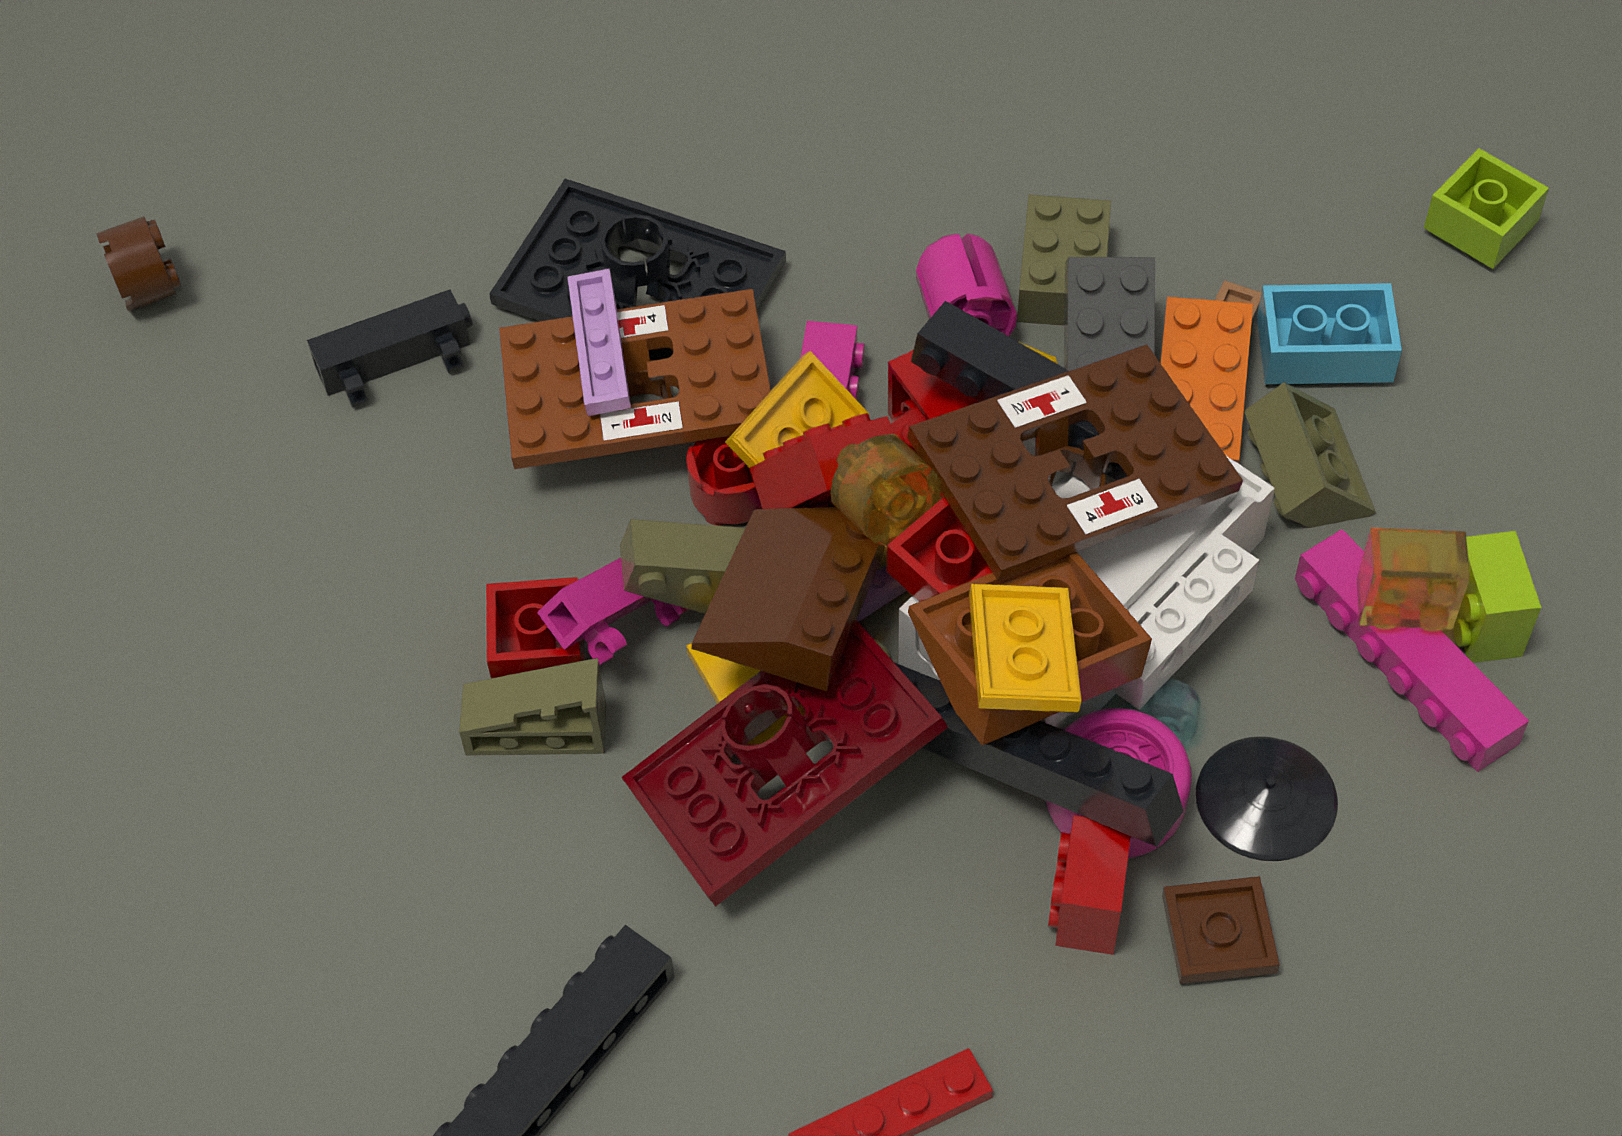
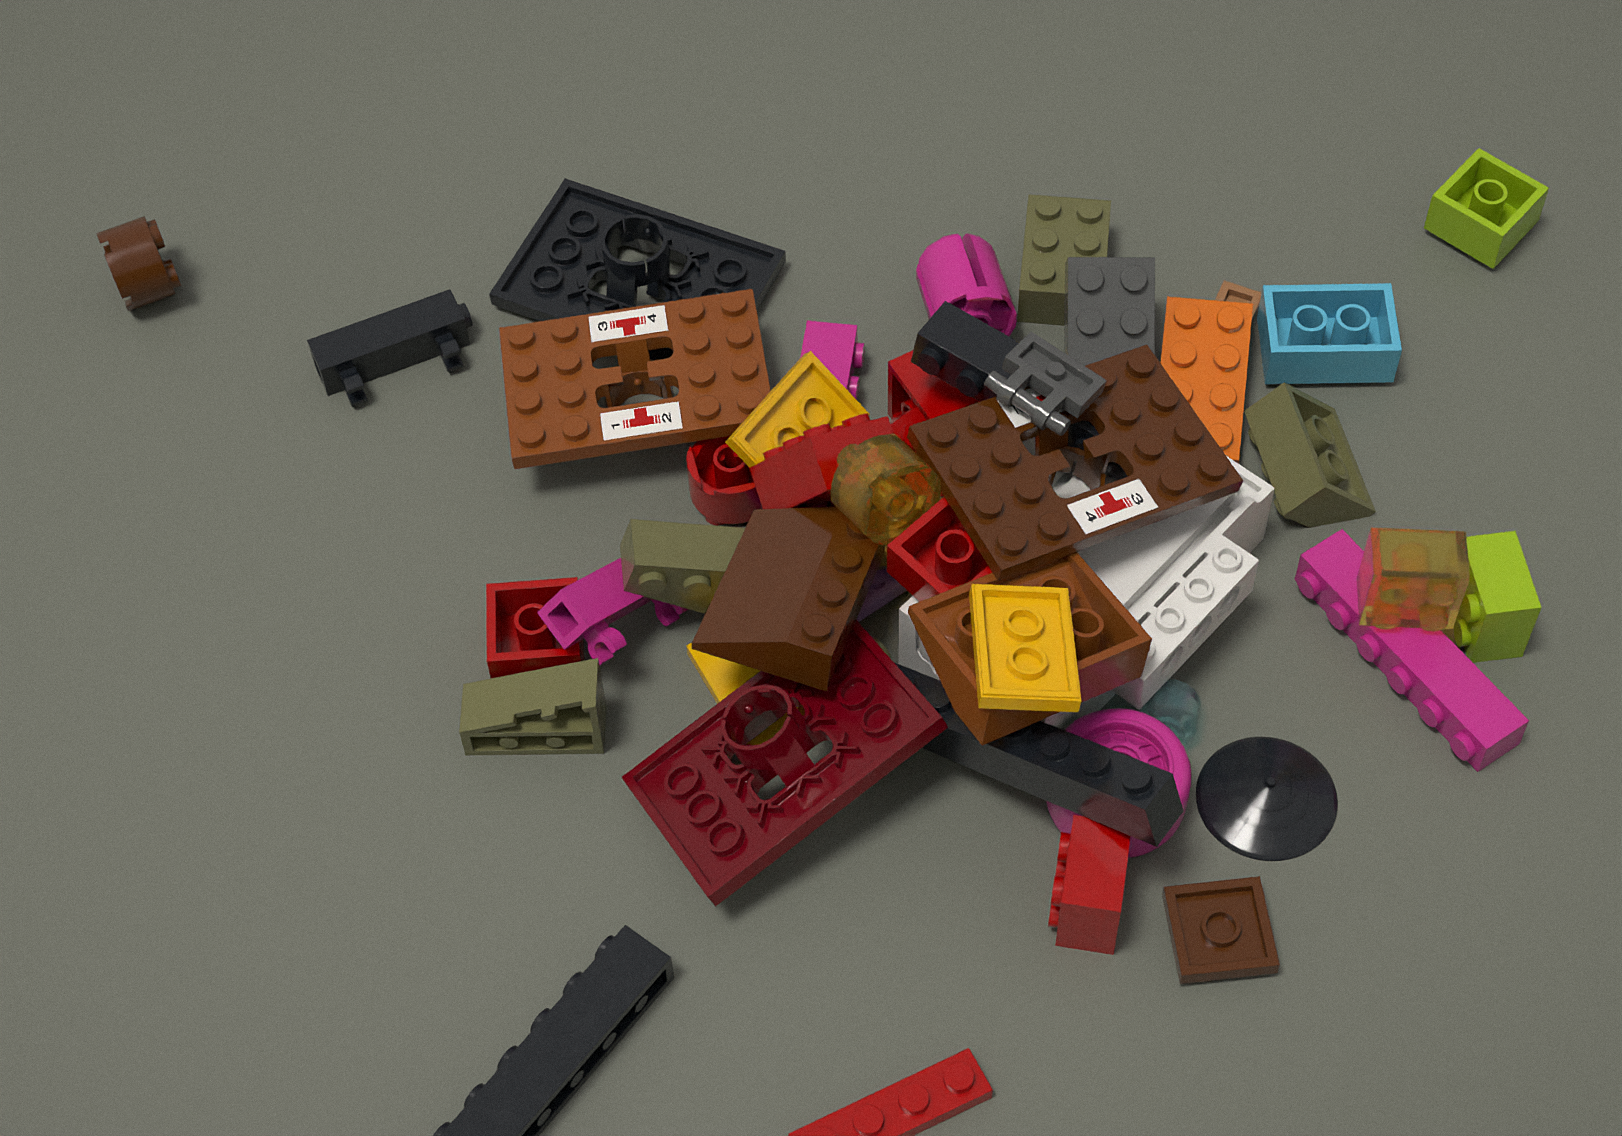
lavender plate [568,269,631,416] -> none
none -> dark grey plate [984,332,1107,436]

